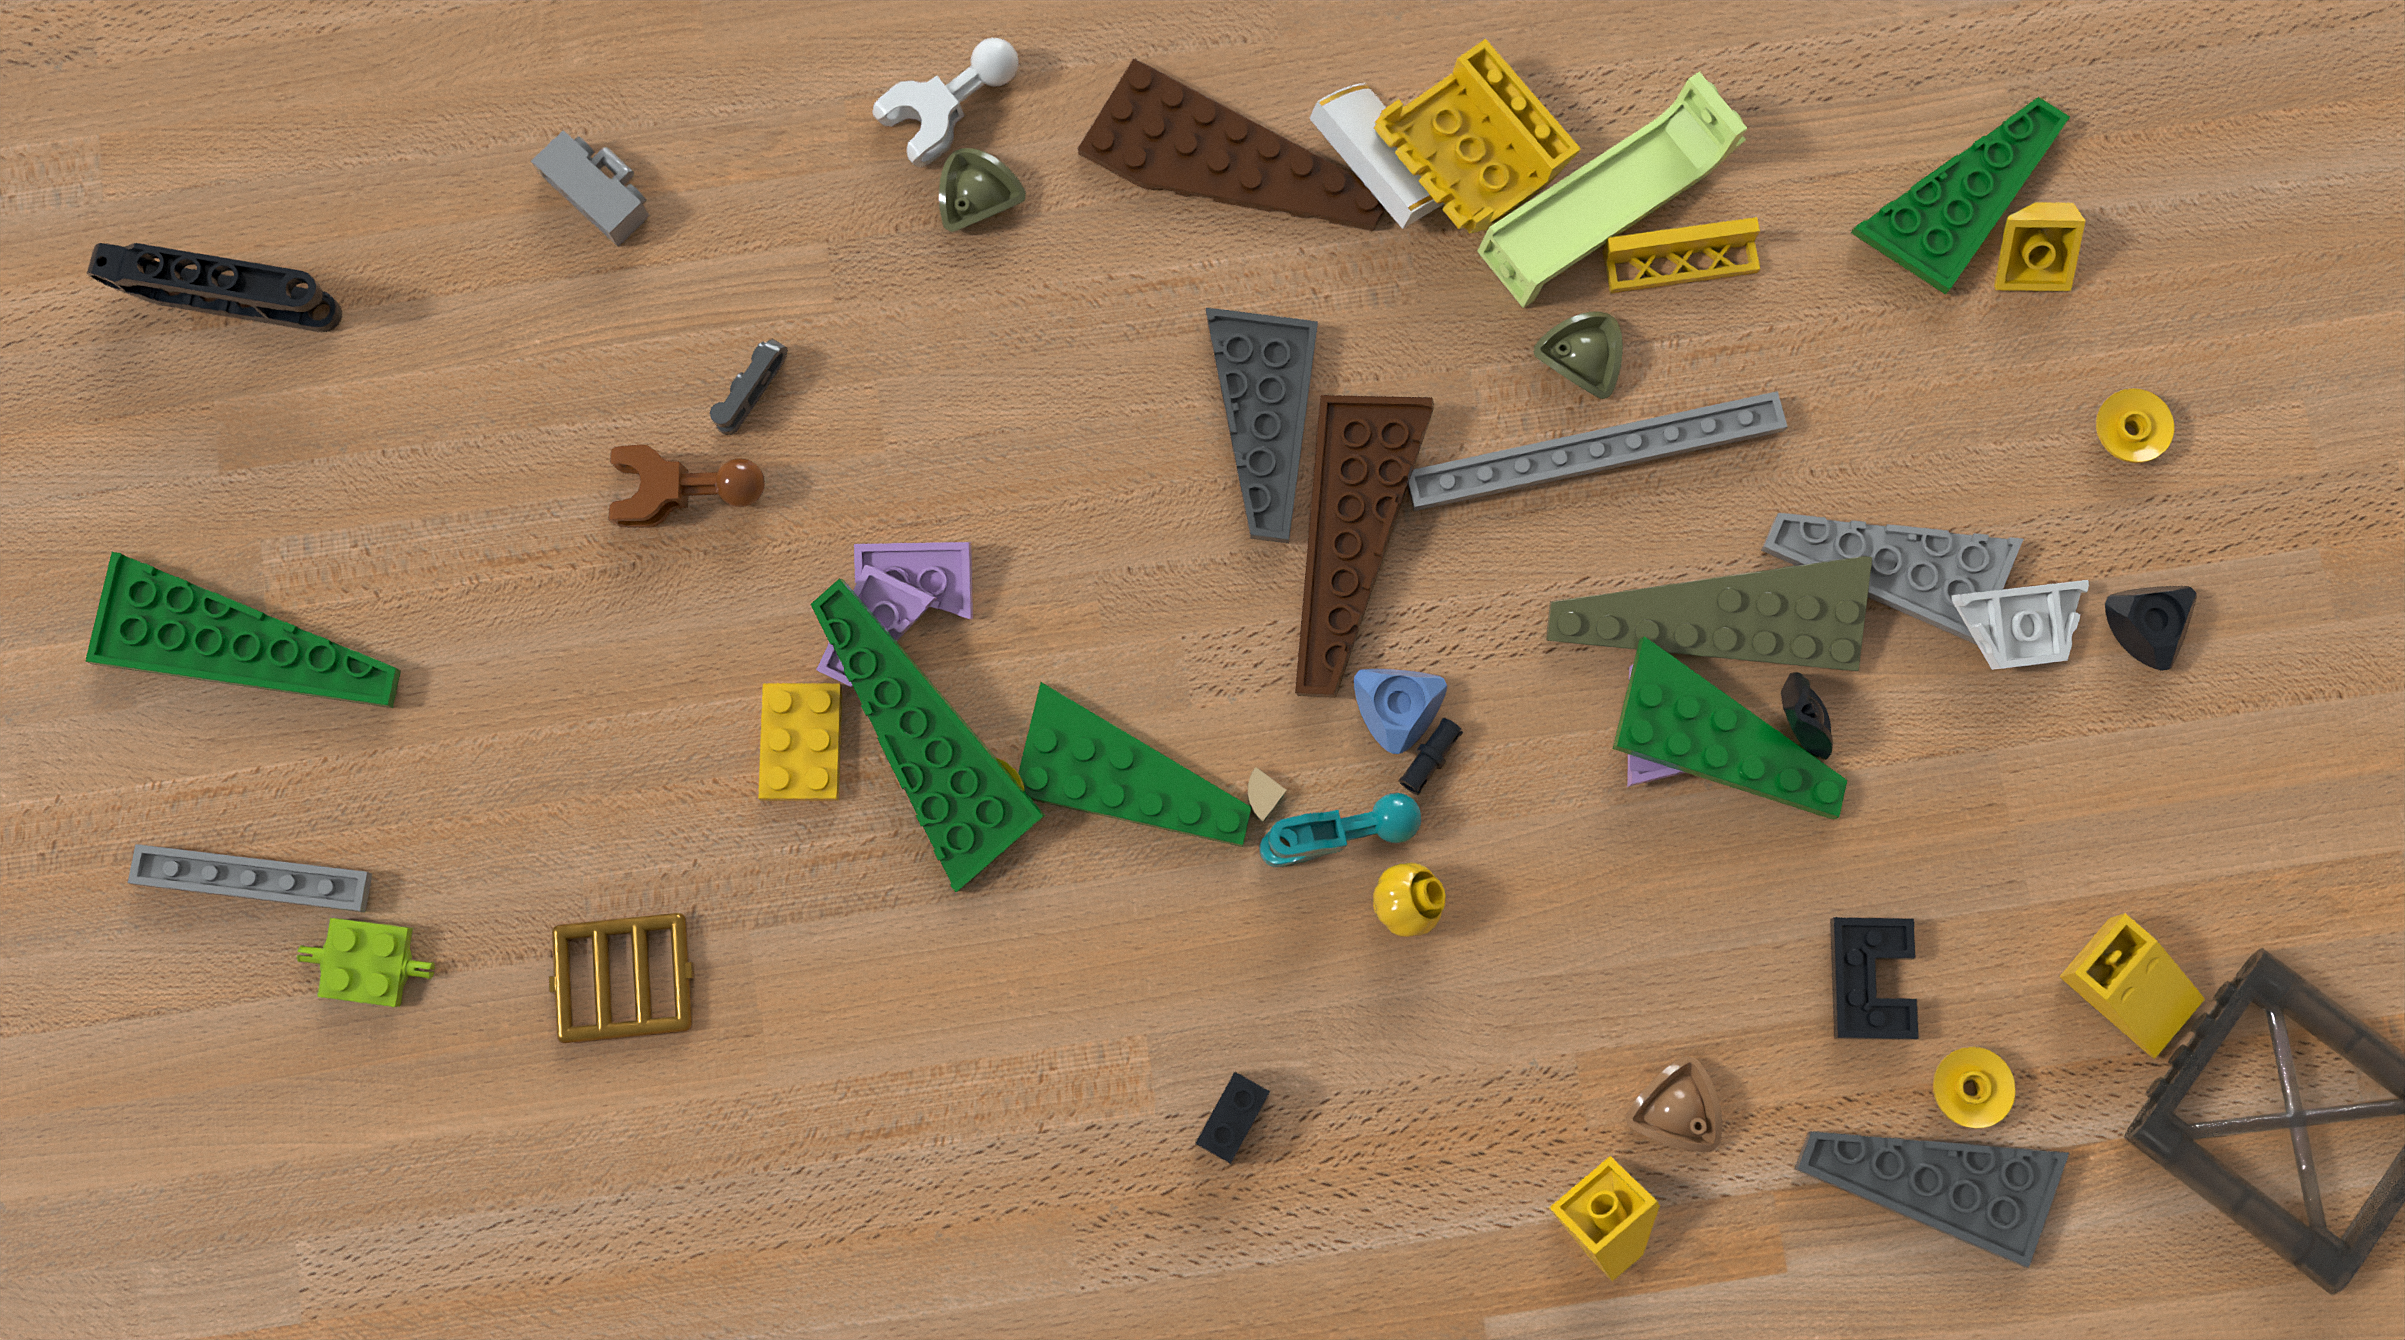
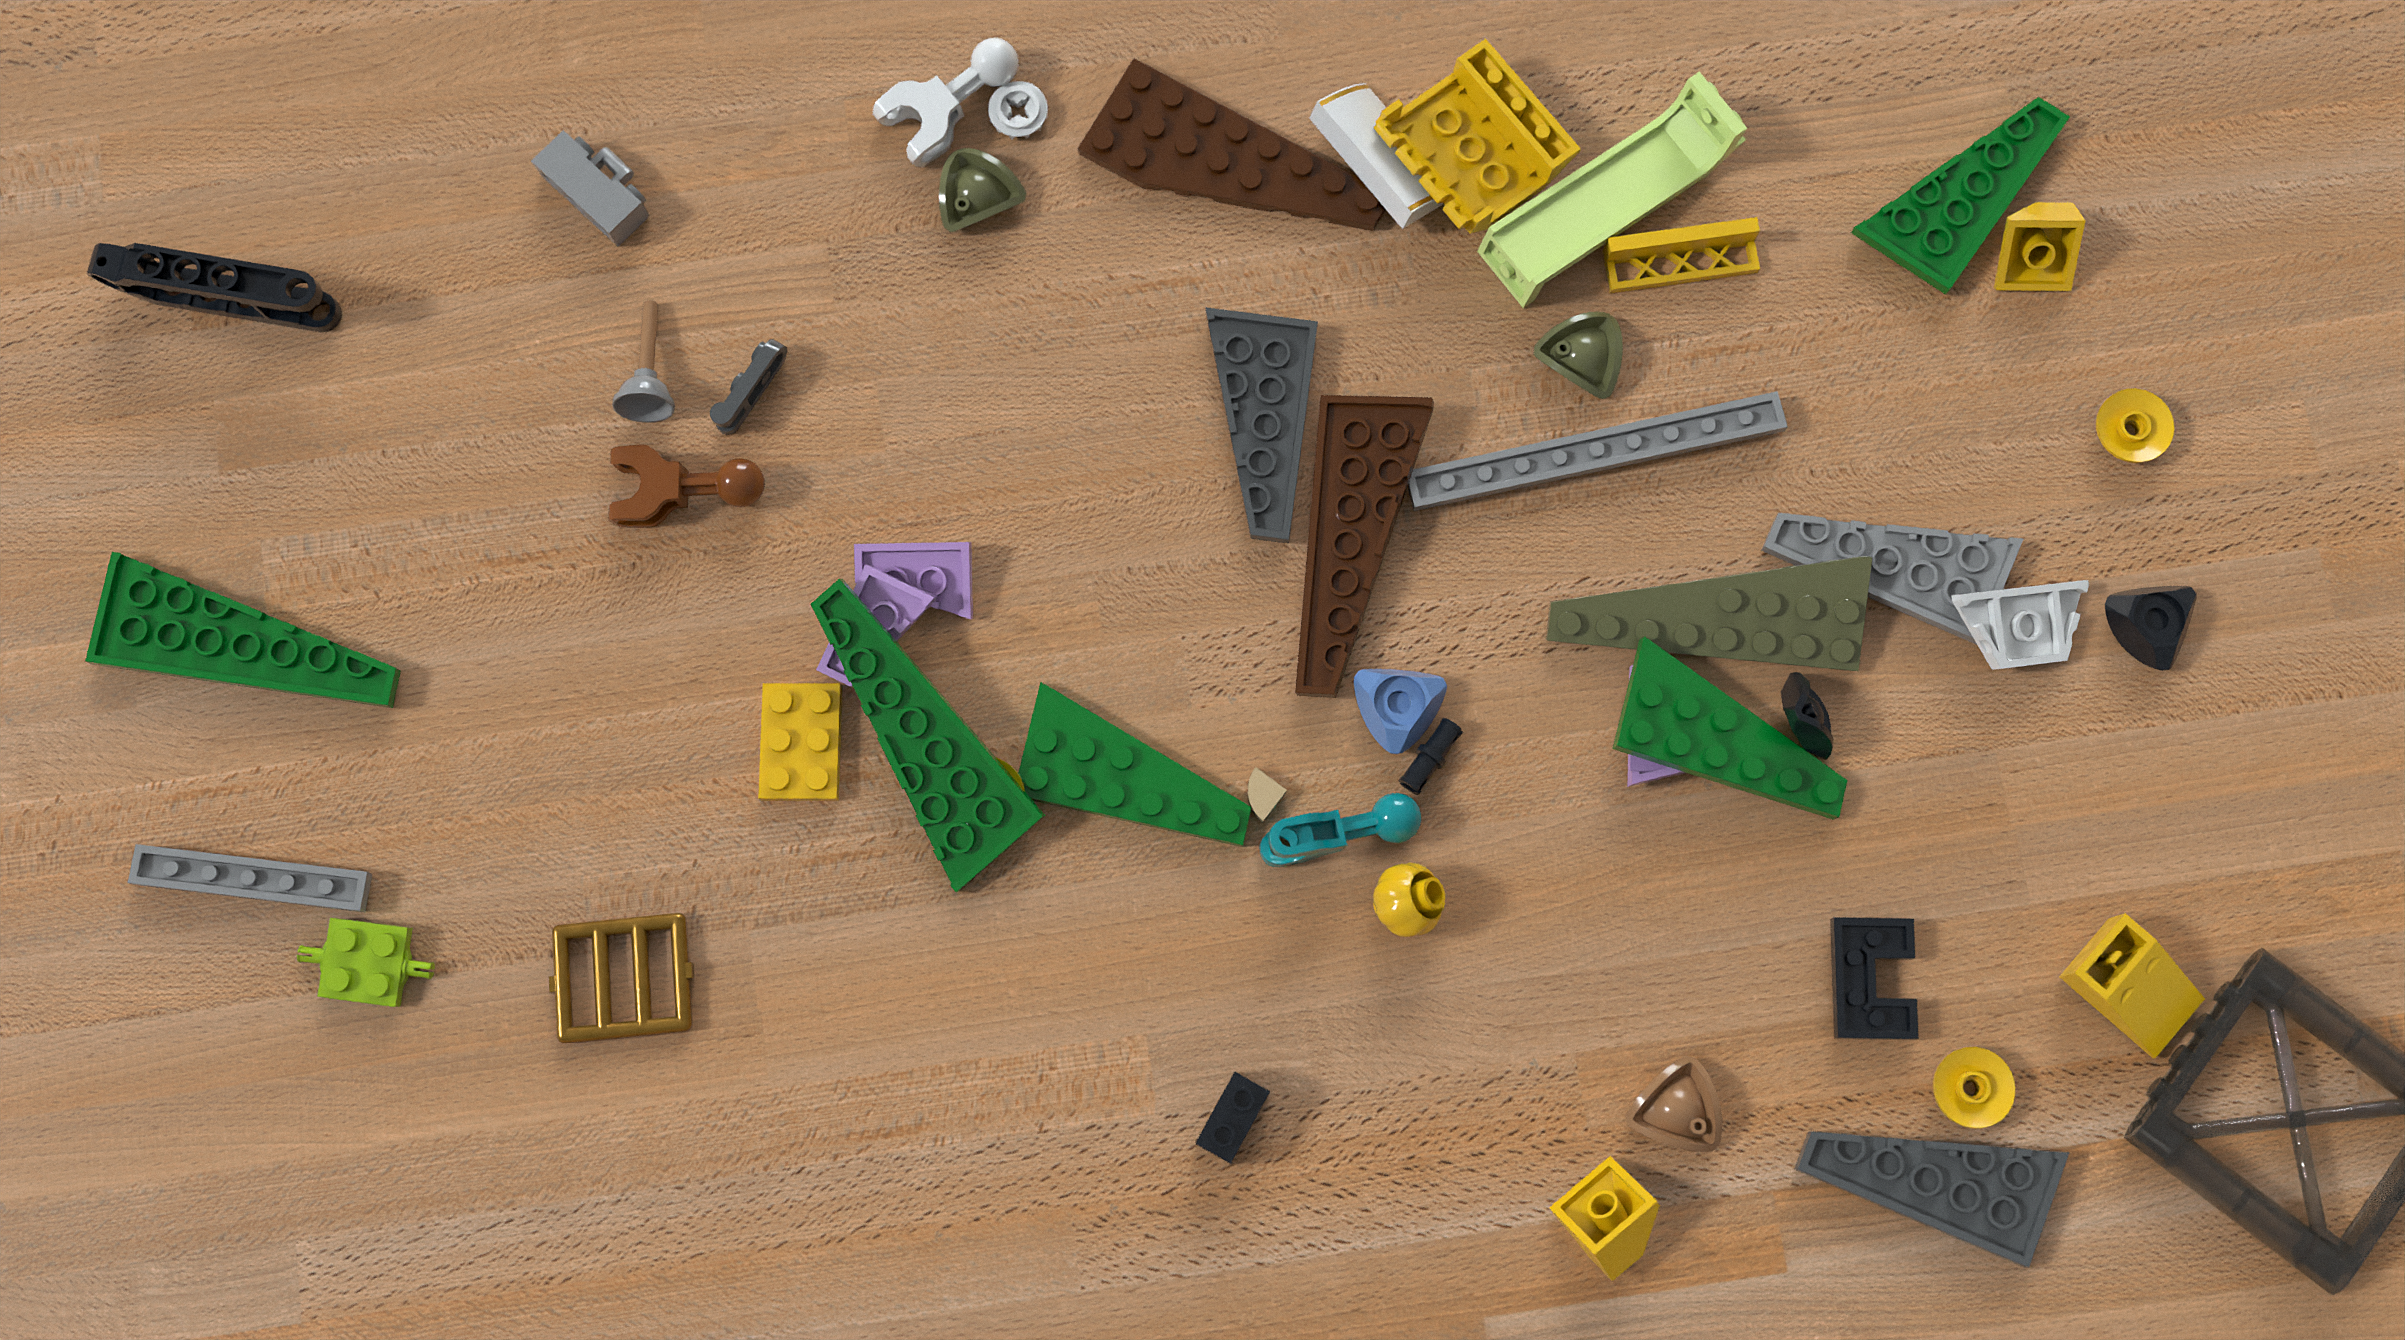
none -> light grey piece [612,300,675,423]
none -> white gear [988,81,1048,139]

